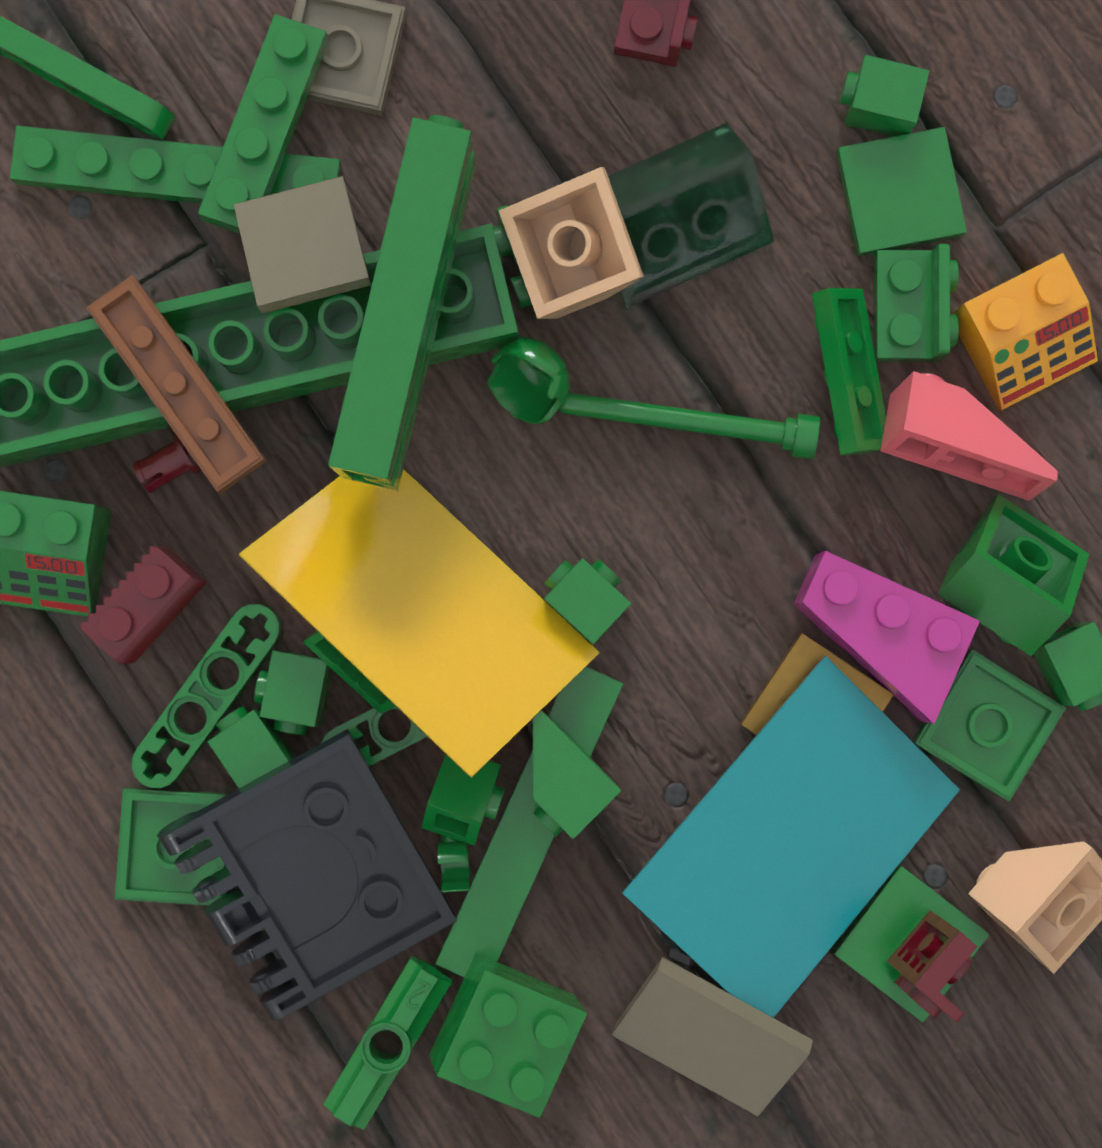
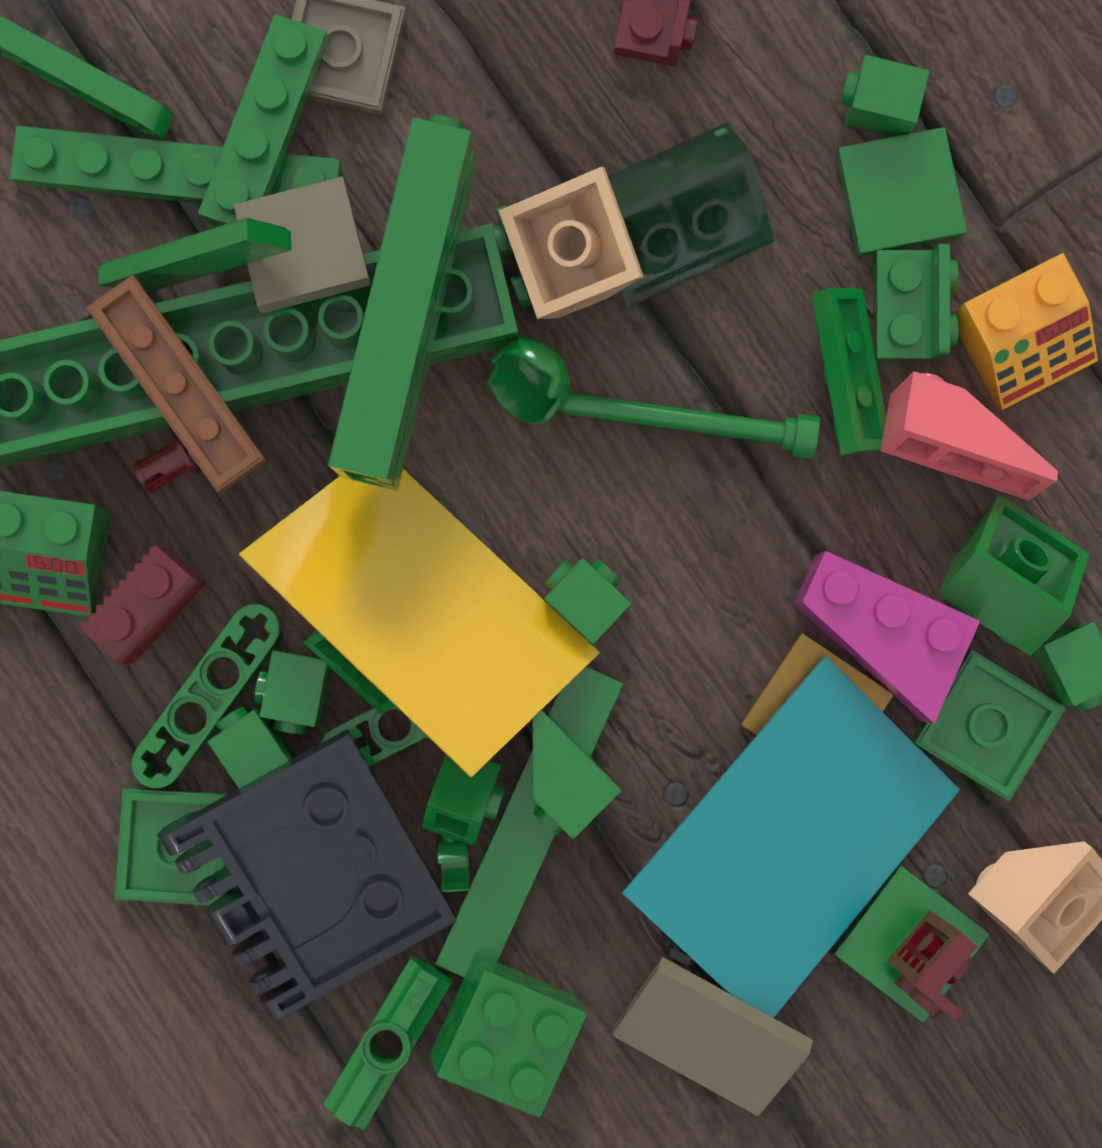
none -> green tile [98,218,292,293]

